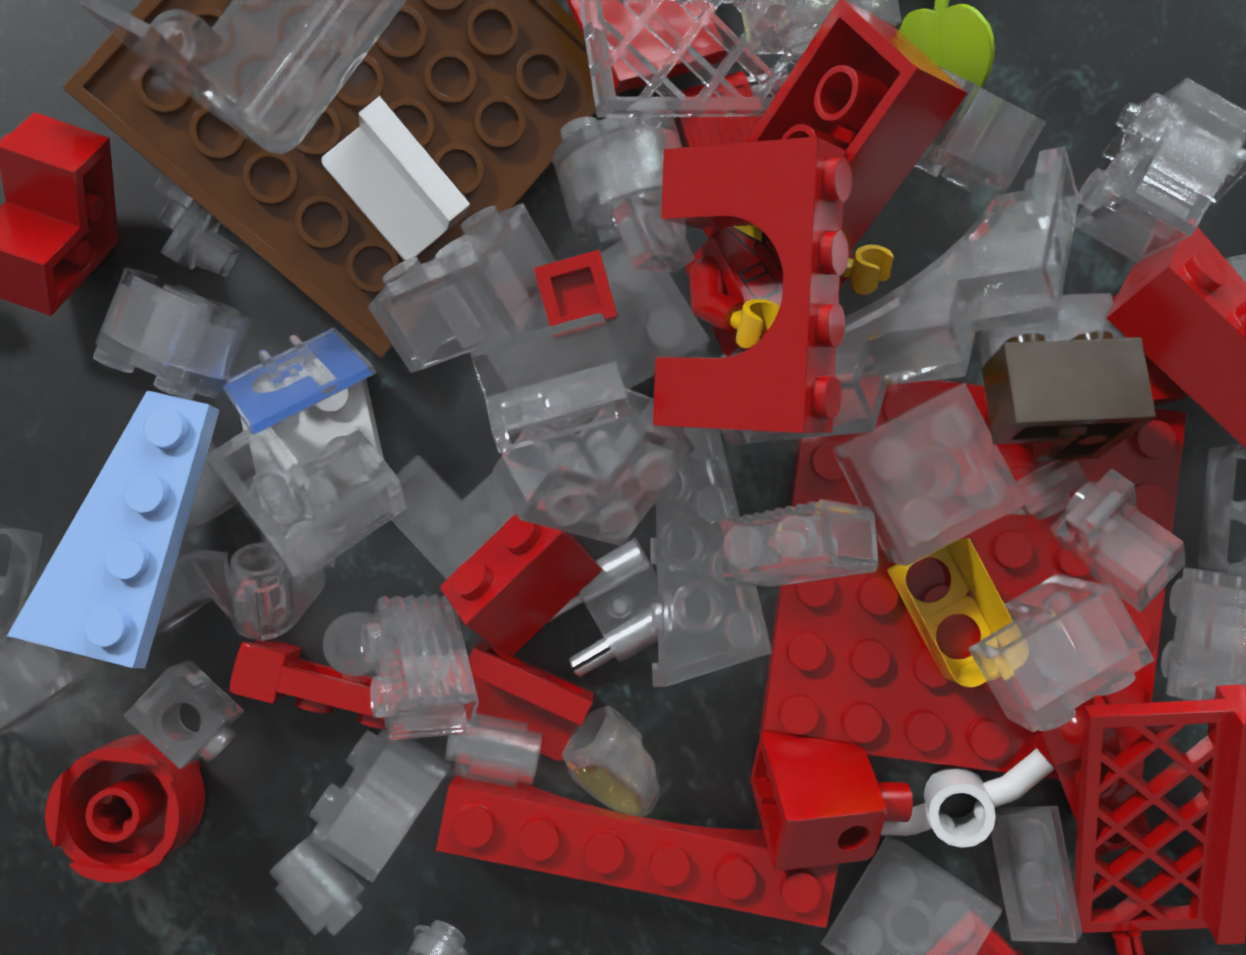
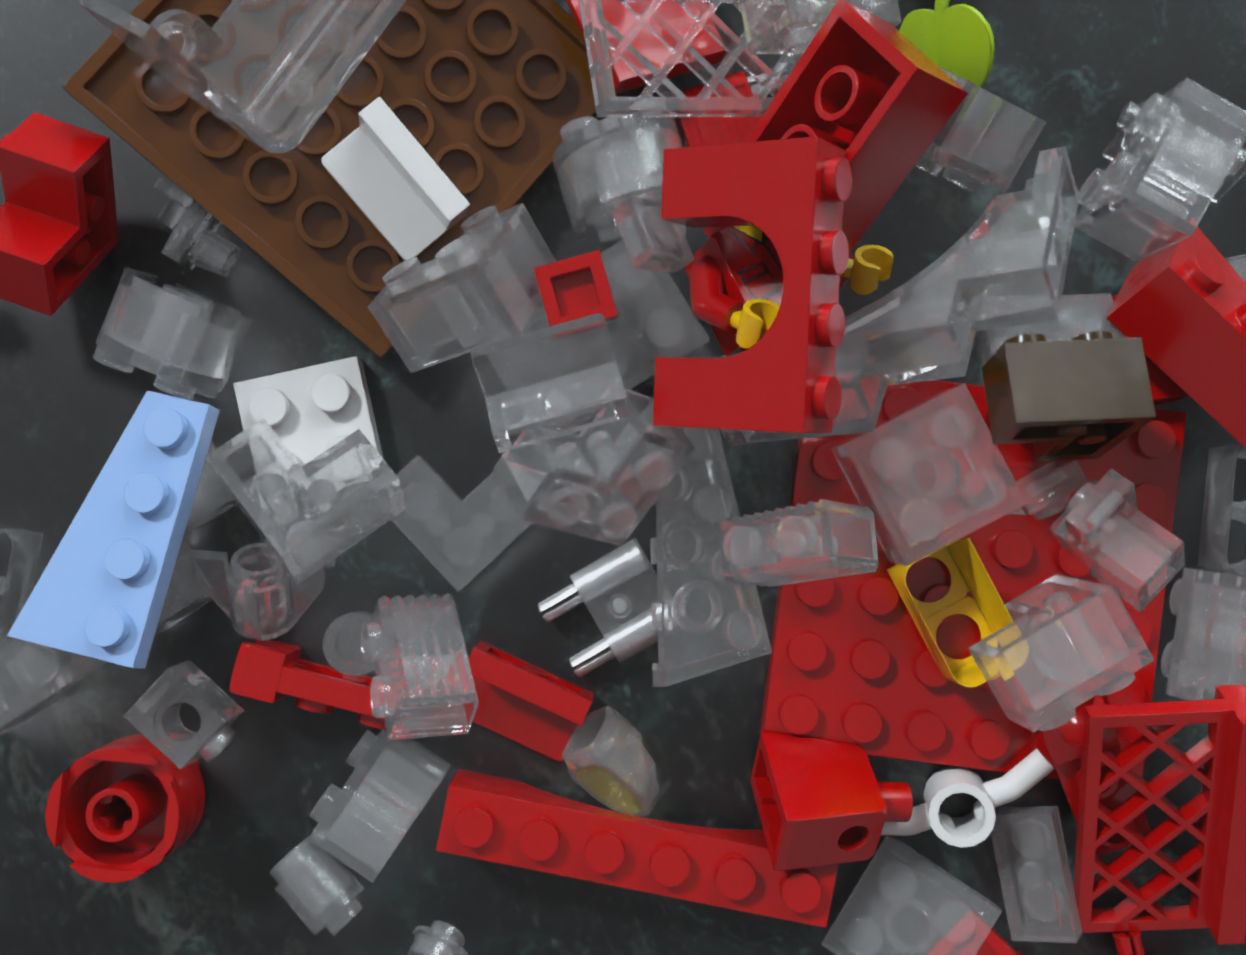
clear piece [219,327,376,435] -> none
red brick [440,497,603,659] -> none
clear brick [445,712,543,788] -> none

